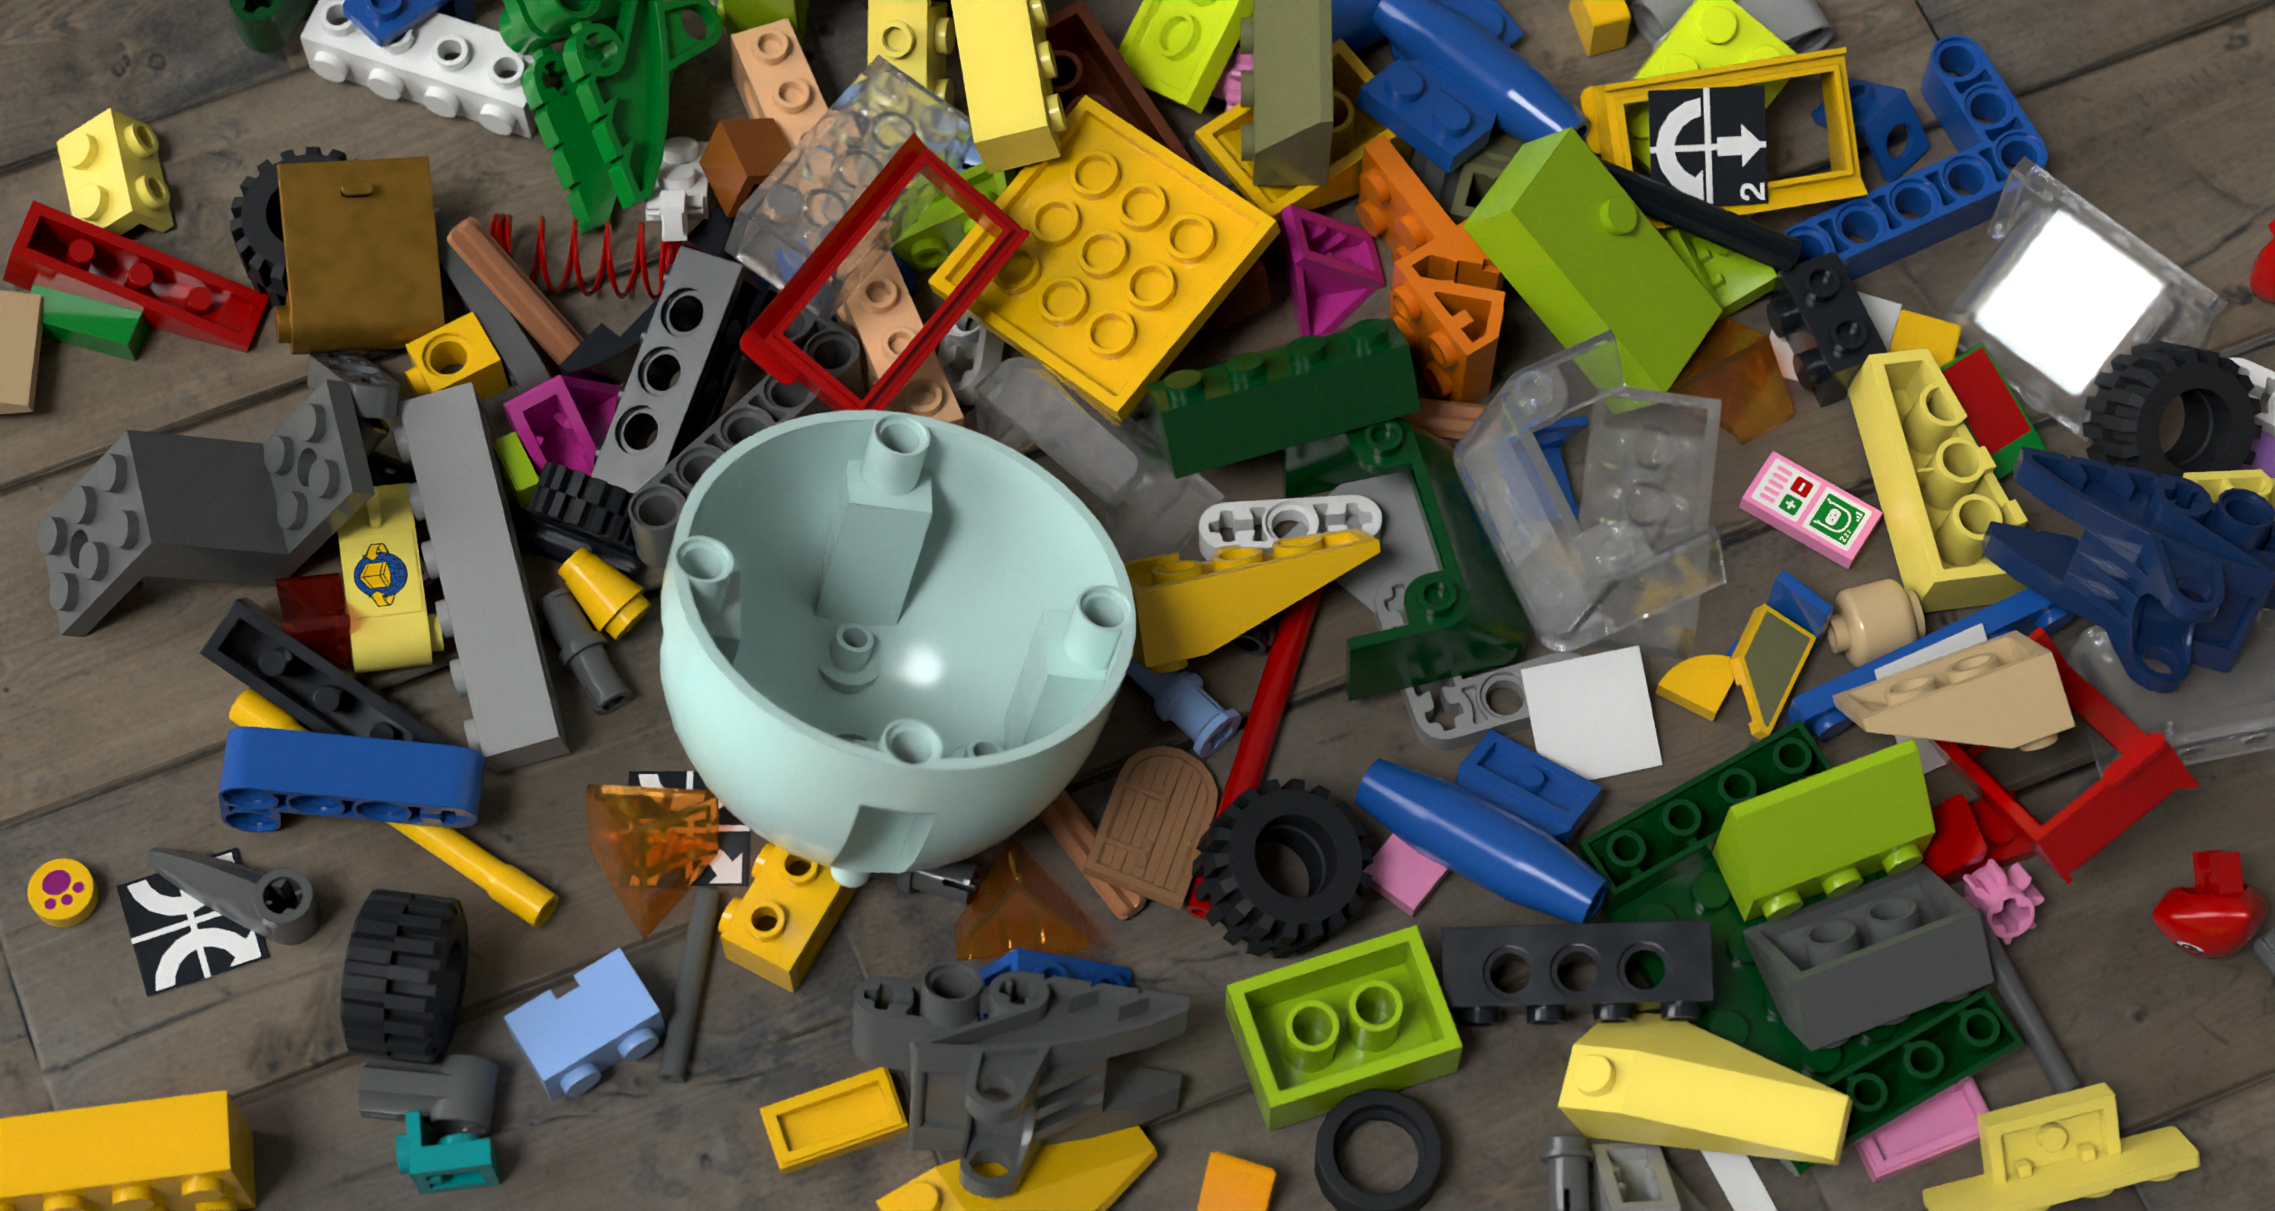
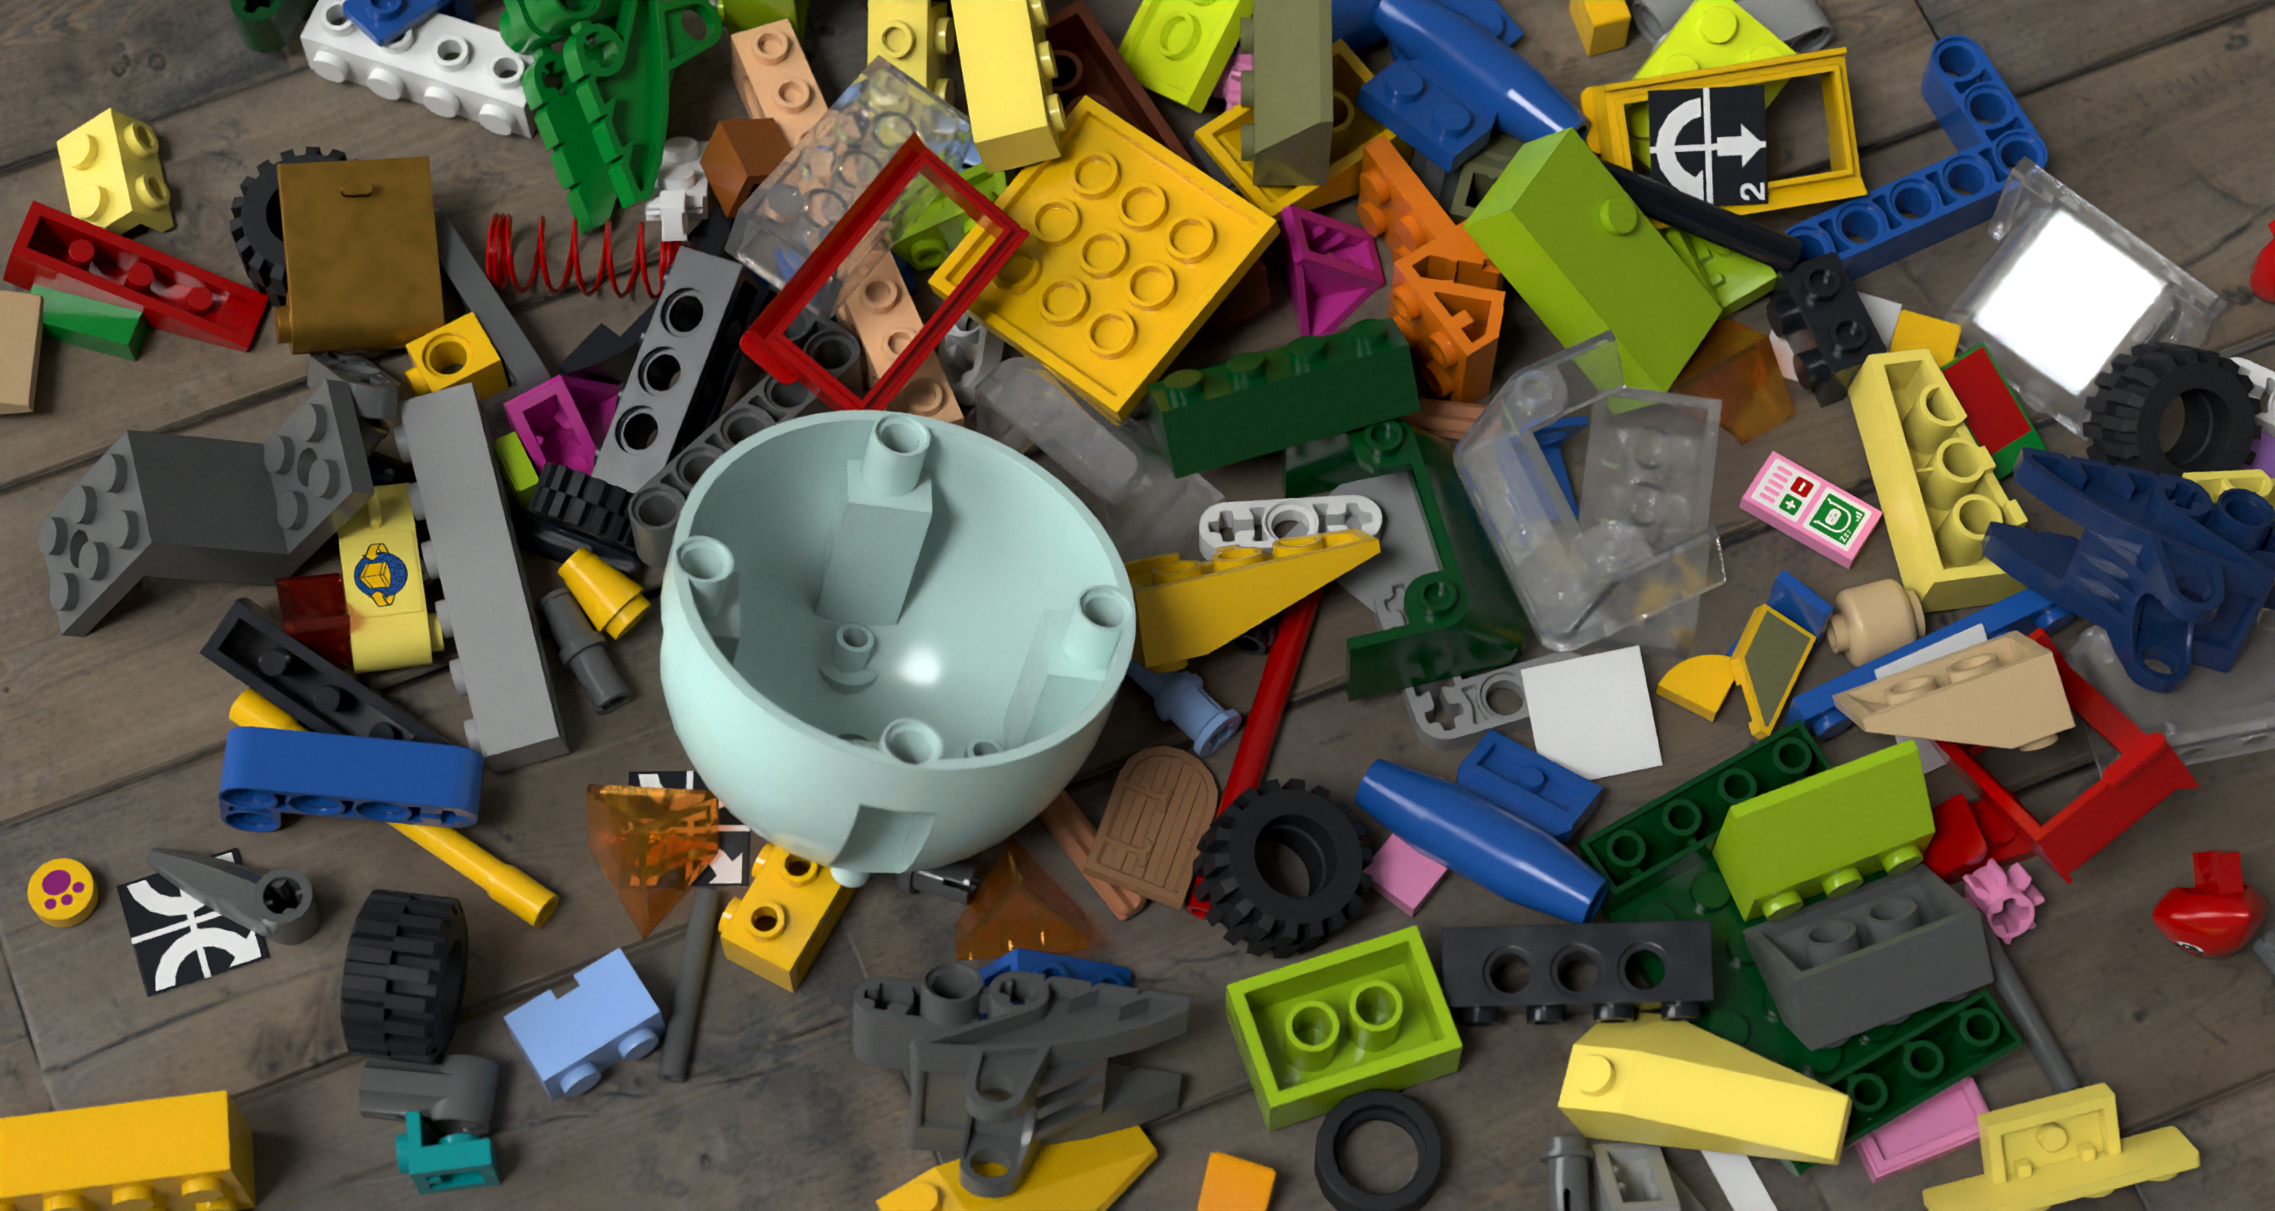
nougat axle [447,216,584,366] -> none
yellow tile [759,1067,909,1176] -> none
blue bracket [1811,78,1930,182] -> none

